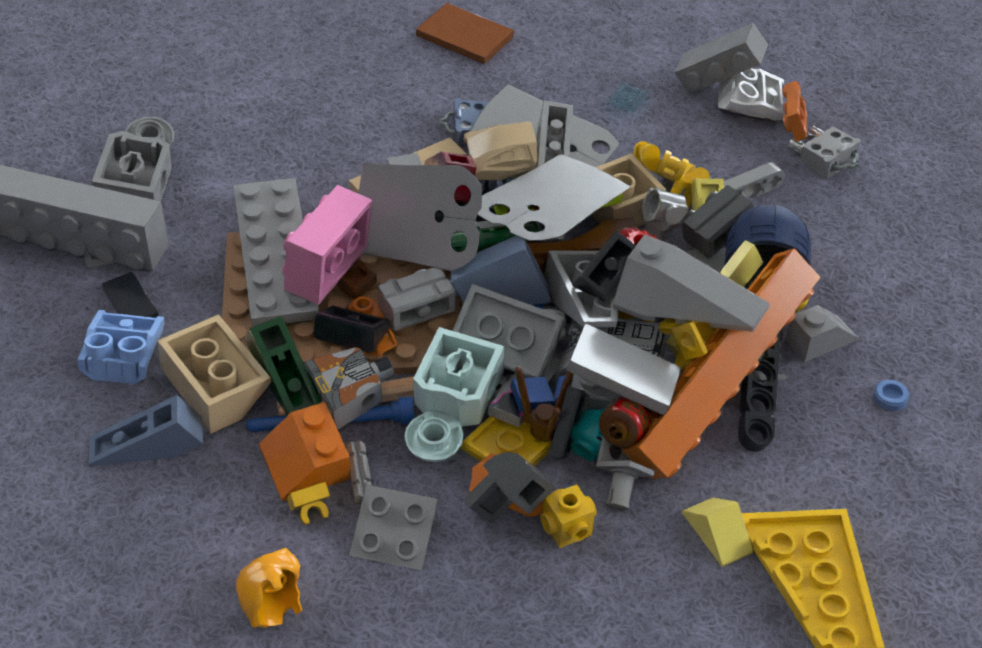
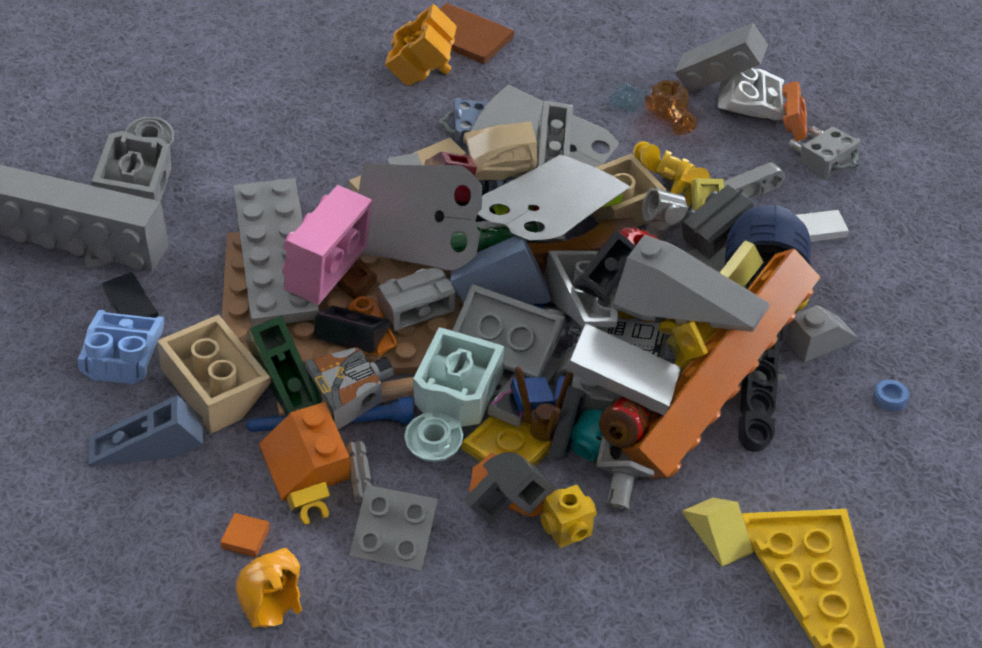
none -> orange tile [220,513,270,557]
none -> light orange brick [385,4,457,85]
none -> clear orange connector [645,80,697,136]
none -> white tile [796,210,849,242]

